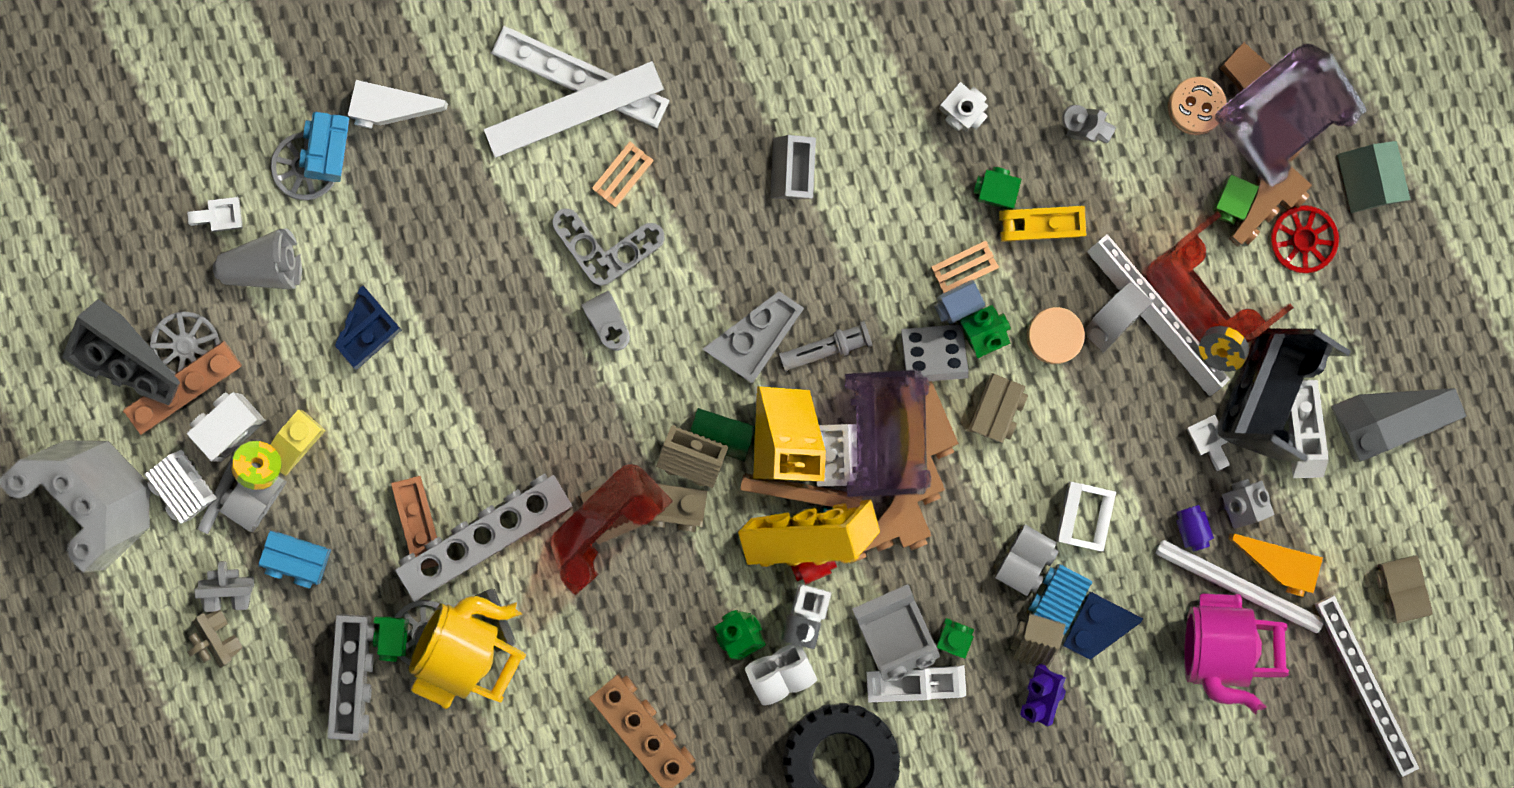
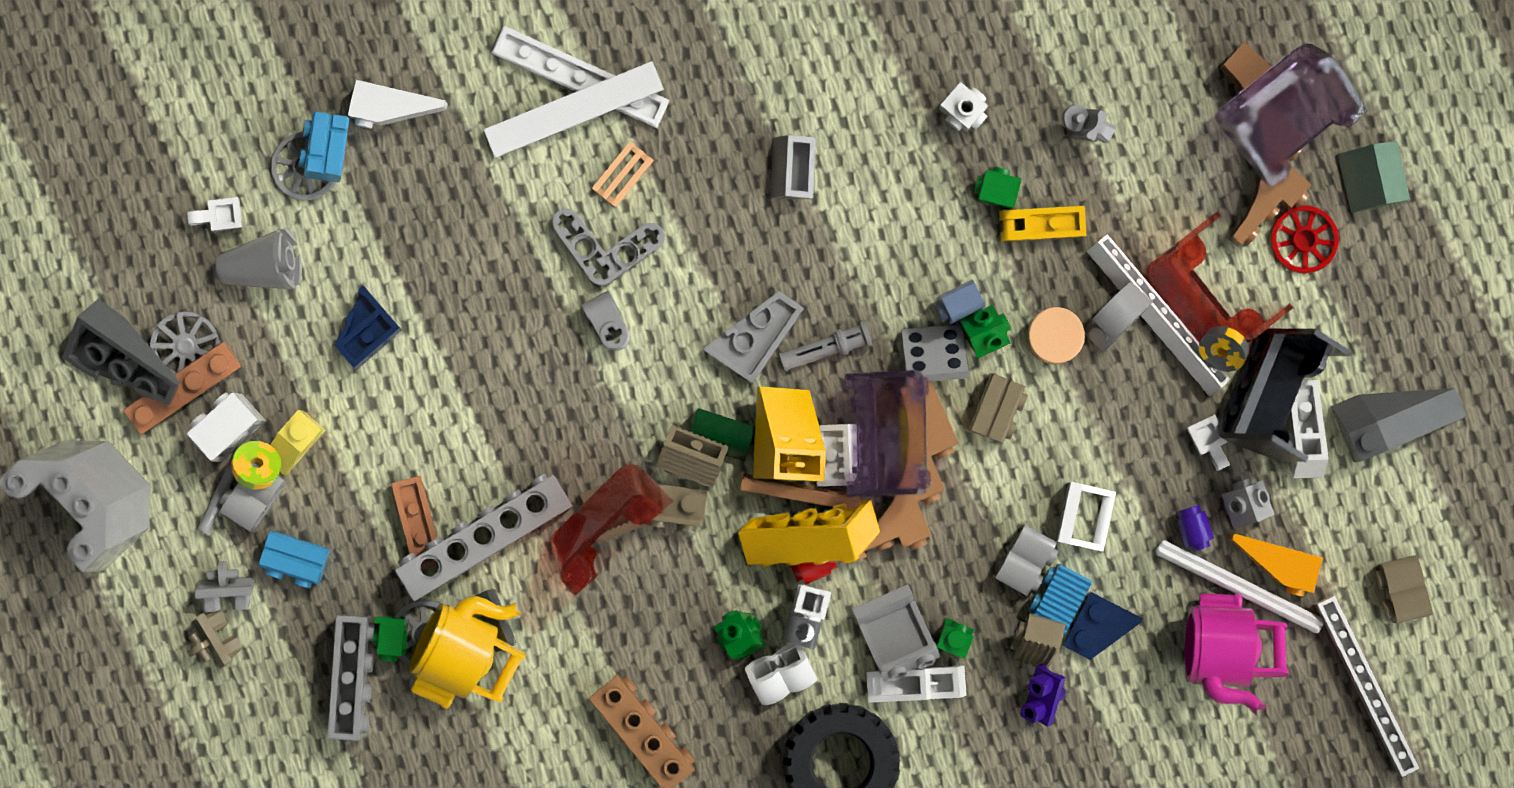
white brick [145,450,217,524] -> none
light nougat tile [931,240,999,293] -> none
light nougat head [1168,77,1227,135] -> none
bright green brick [1213,175,1259,225] -> none

